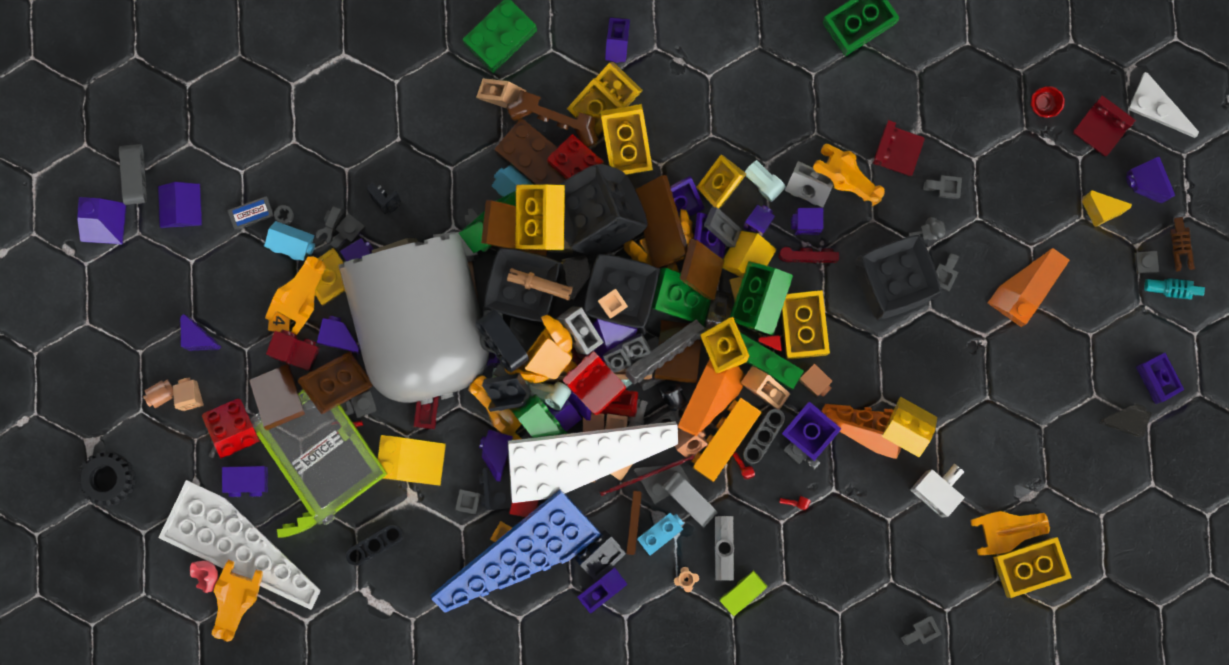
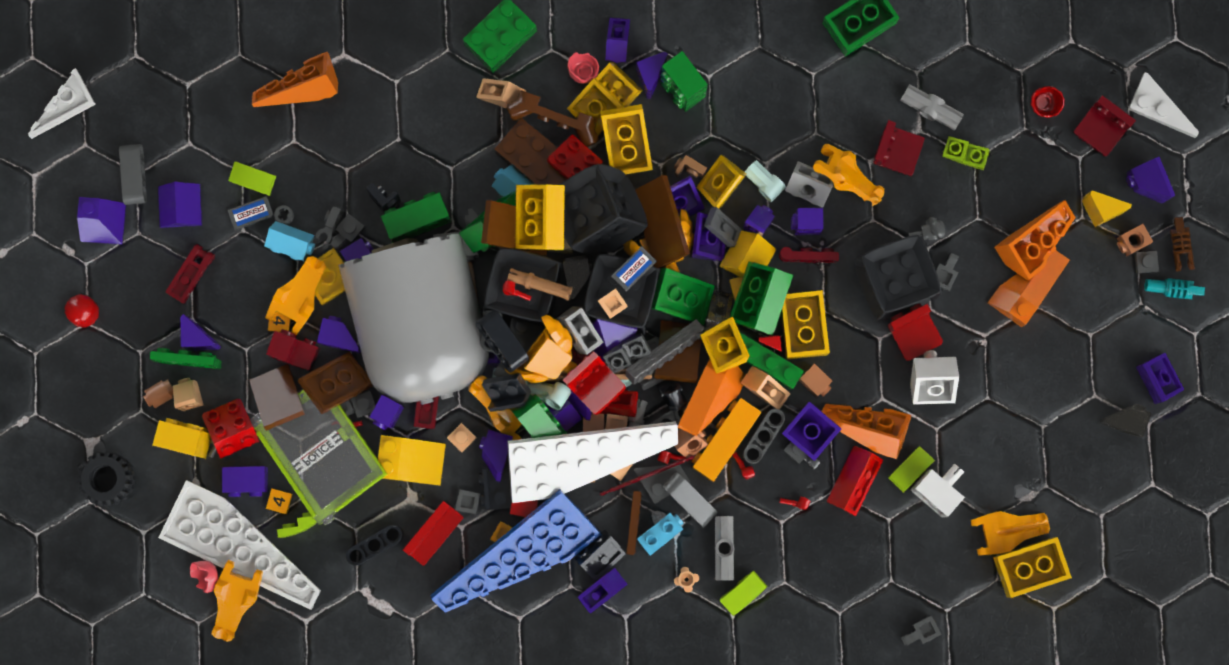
reddish brown tile [680,239,724,300] -> none
yellow slope [882,397,937,457] -> none
dark grey plate [923,175,962,199] -> none
none -> white wing [28,68,96,139]
none -> red hair [64,294,99,327]
none -> green plate [150,348,222,369]
none -> yellow brick [153,418,211,459]
none -> dark red plate [165,244,215,304]
none -> lime slope [228,161,276,196]
none -> orange wedge [252,52,338,107]
none -> light orange tile [266,488,293,514]
none -> dark purple brick [370,395,405,431]
none -> green brick [381,192,452,243]
none -> red panel [403,501,464,566]
none -> light nougat plate [447,423,477,453]
none -> red hand [503,281,532,301]
none -> coral hair [567,52,600,84]
none -> tile [611,246,657,292]
none -> dark purple slope [636,52,668,100]
none -> red hand [657,451,688,464]
none -> green brick [660,51,708,112]
none -> medium nougat bracket [674,155,707,178]
none -> red panel [827,446,883,516]
none -> red bracket [887,303,943,361]
none -> lime slope [889,446,935,493]
none -> light grey piece [900,84,964,131]
none -> white brick [910,350,959,404]
none -> lime slope [942,136,990,170]
none -> orange wedge [995,200,1075,280]
none -> nougat brick [1117,224,1153,256]

